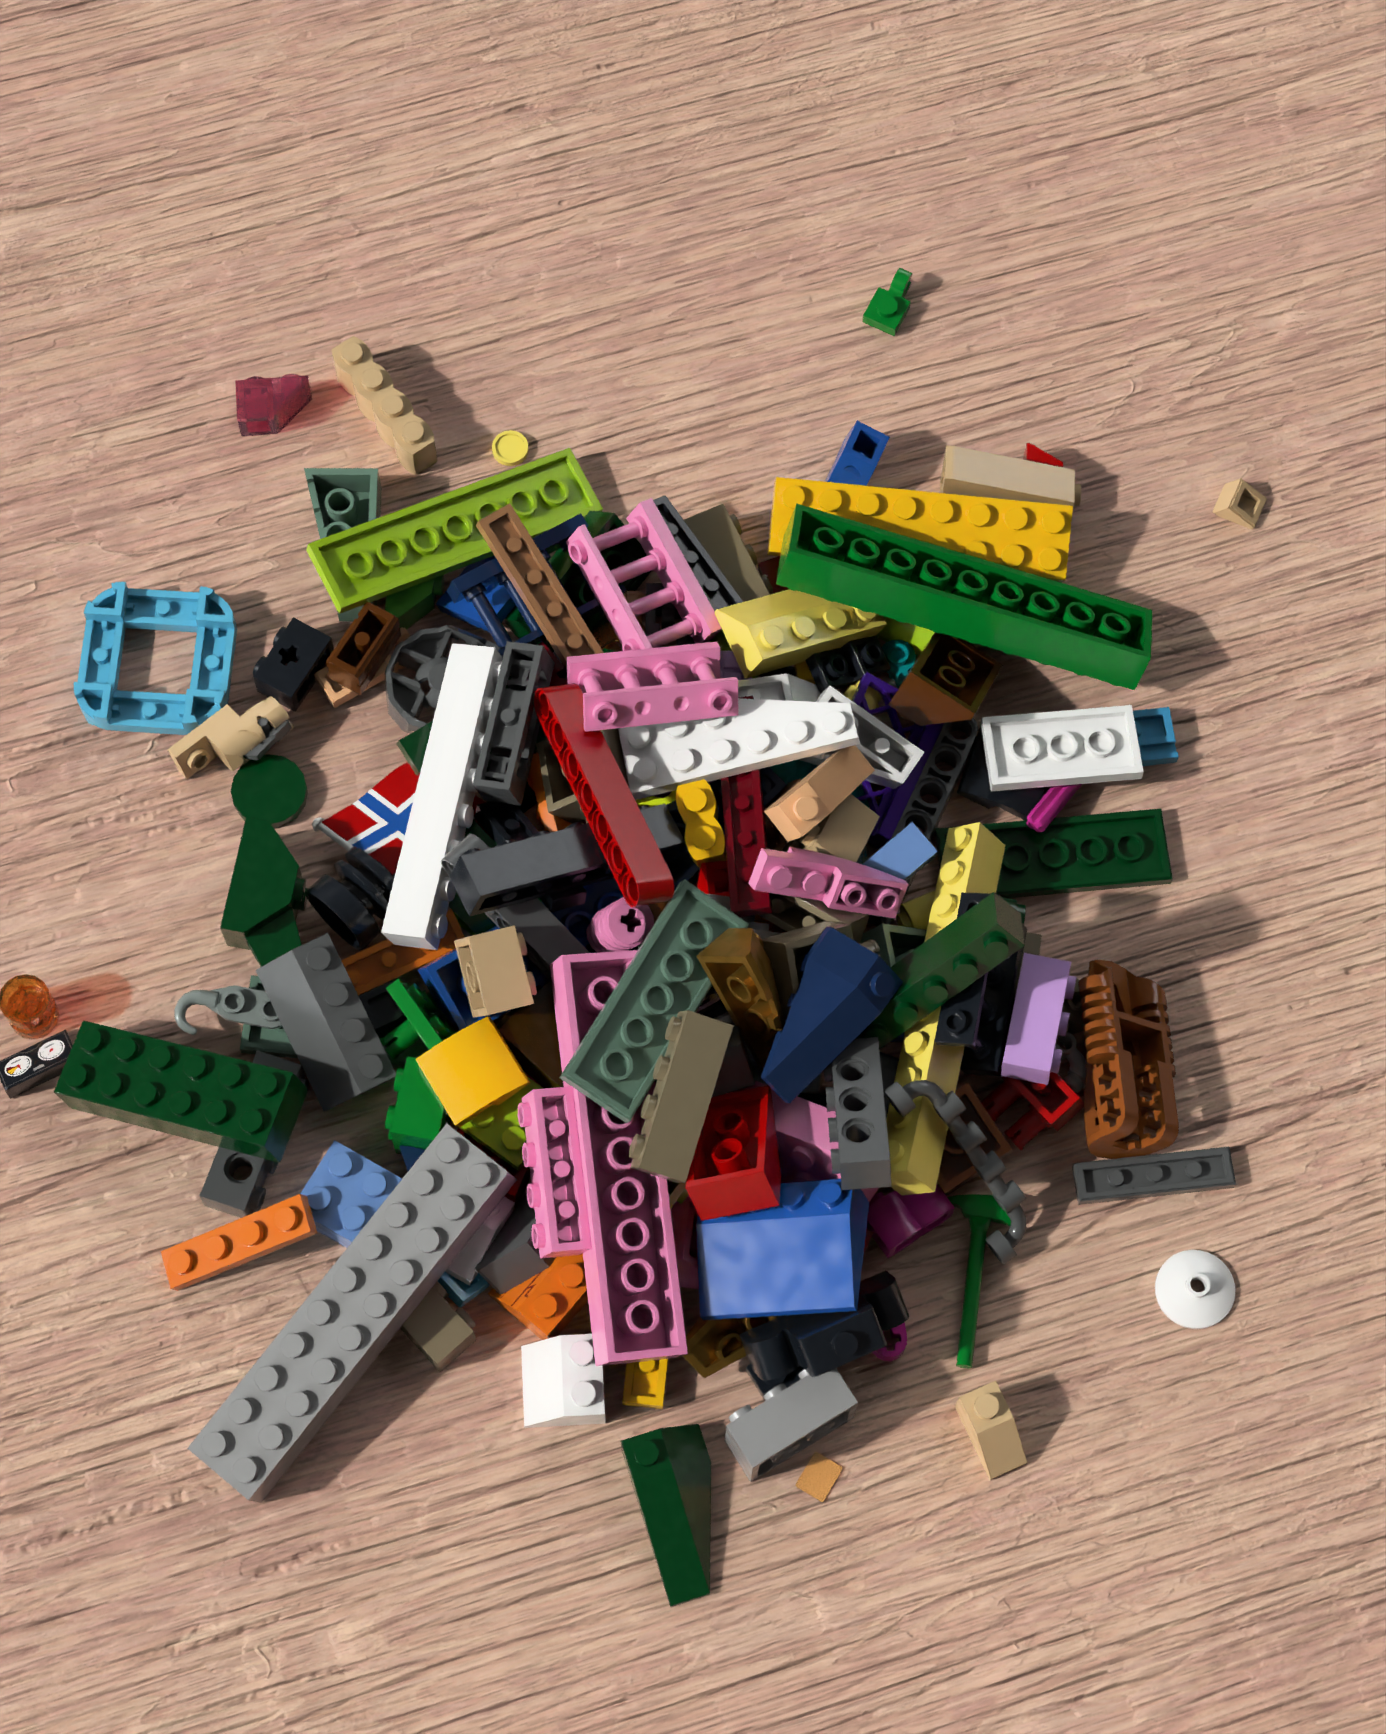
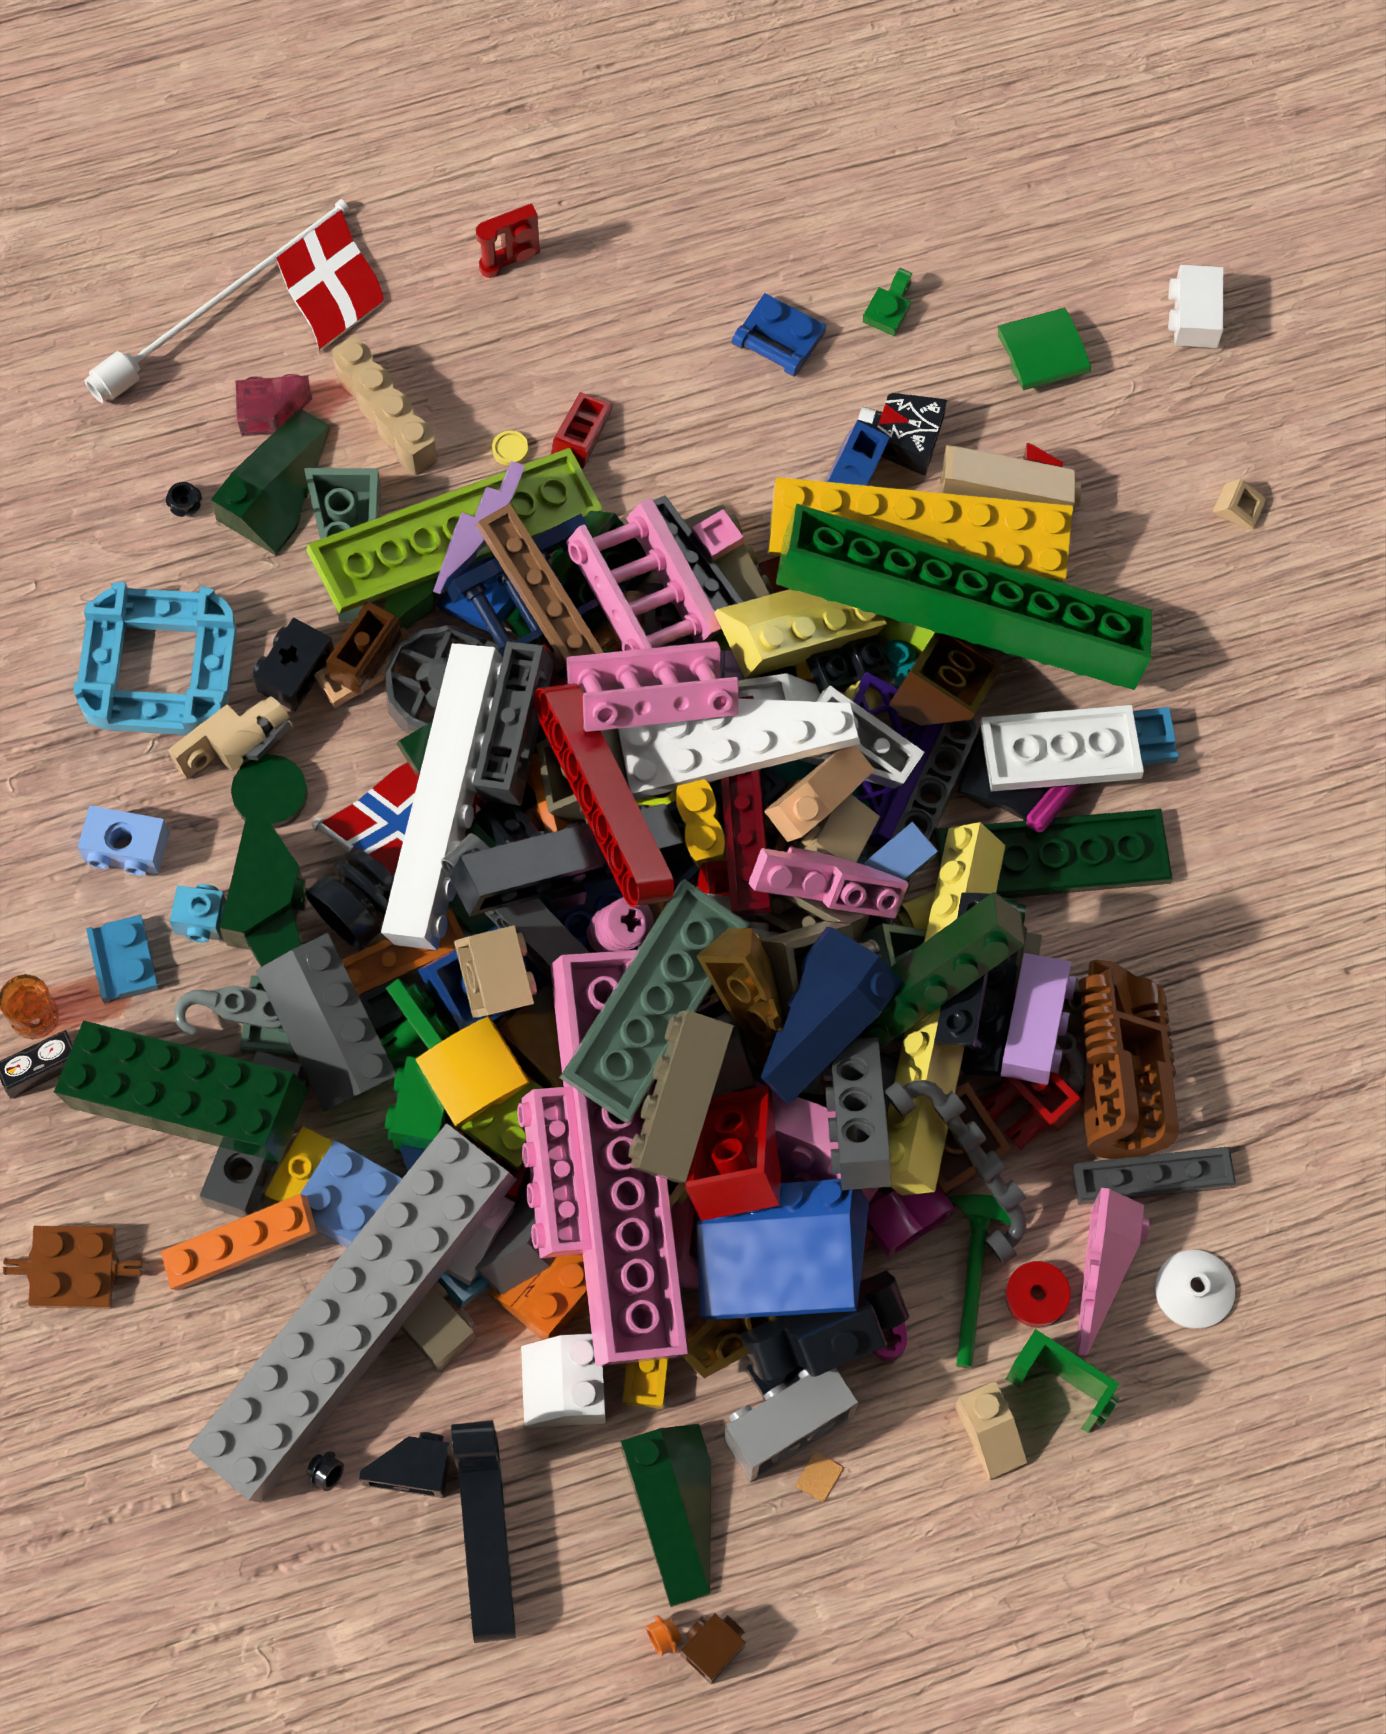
none -> dark orange plate [3,1226,142,1309]
none -> light blue brick [78,805,169,876]
none -> flag [84,199,384,403]
none -> dark azure plate [86,915,159,1004]
none -> black plate [166,482,202,517]
none -> medium azure brick [170,884,226,943]
none -> dark green wedge [211,408,330,556]
none -> yellow plate [265,1126,334,1203]
none -> black plate [307,1451,344,1491]
none -> black slope [359,1432,452,1498]
none -> lavender slope [433,461,525,594]
none -> black beam [451,1420,516,1643]
none -> red plate [476,203,540,278]
none -> red slope [551,392,613,469]
none -> orange plate [645,1615,682,1656]
none -> reddish brown brick [680,1613,746,1684]
none -> bright pink plate [692,509,744,561]
none -> blue plate [732,293,826,377]
none -> black torso [858,393,947,476]
none -> green slope [998,307,1091,391]
none -> red piece [1005,1261,1071,1328]
none -> green panel [1006,1329,1120,1433]
none -> bright pink wedge [1075,1188,1149,1360]
none -> white brick [1168,265,1223,348]

